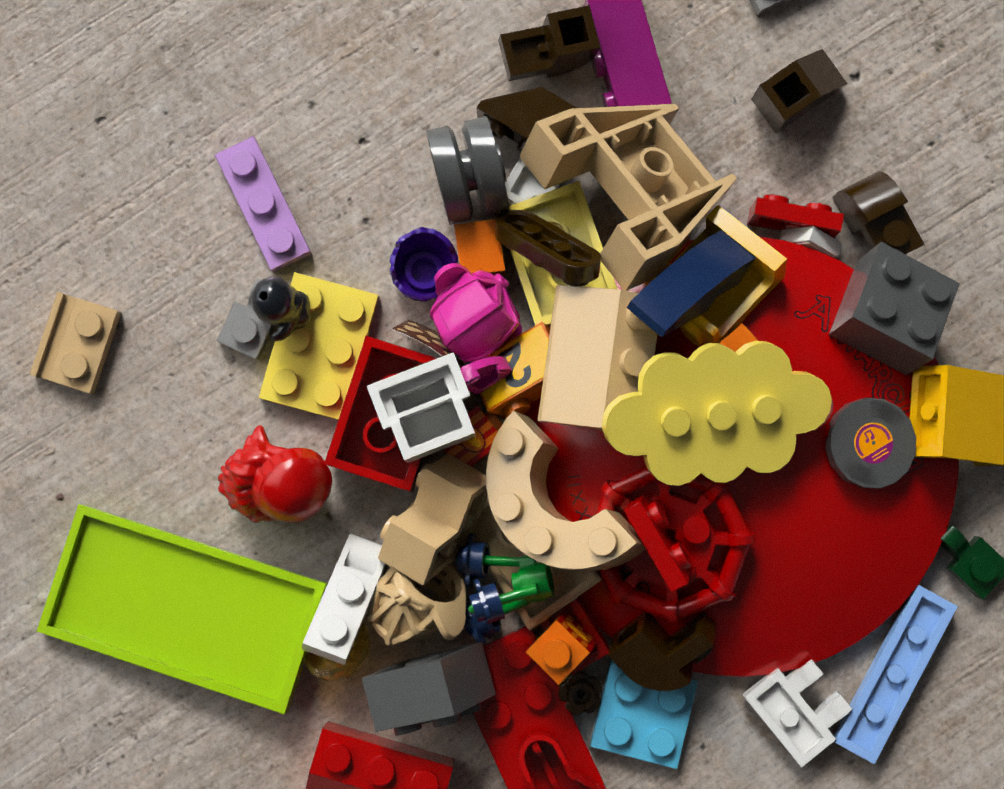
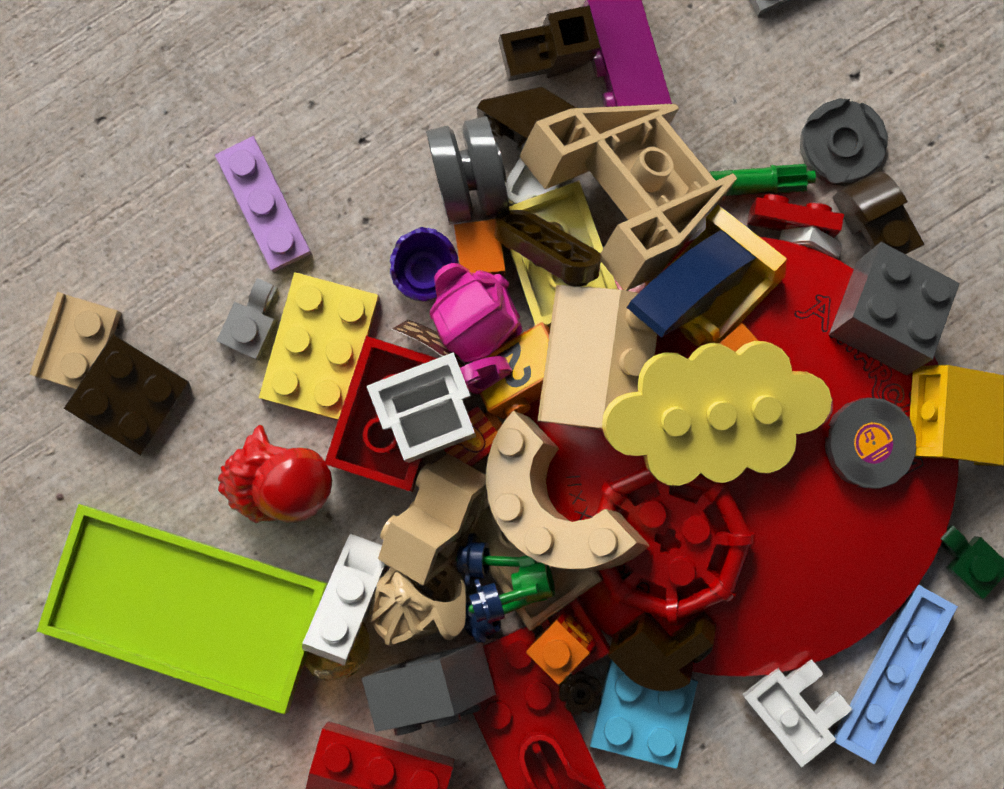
black animal [251,277,311,341] -> none
red plate [624,494,693,592] -> none
dark brown slope [751,49,848,133] -> none
none -> dark brown plate [63,334,189,456]
none -> green piece [709,164,816,196]
none -> dark grey tile [800,98,888,186]

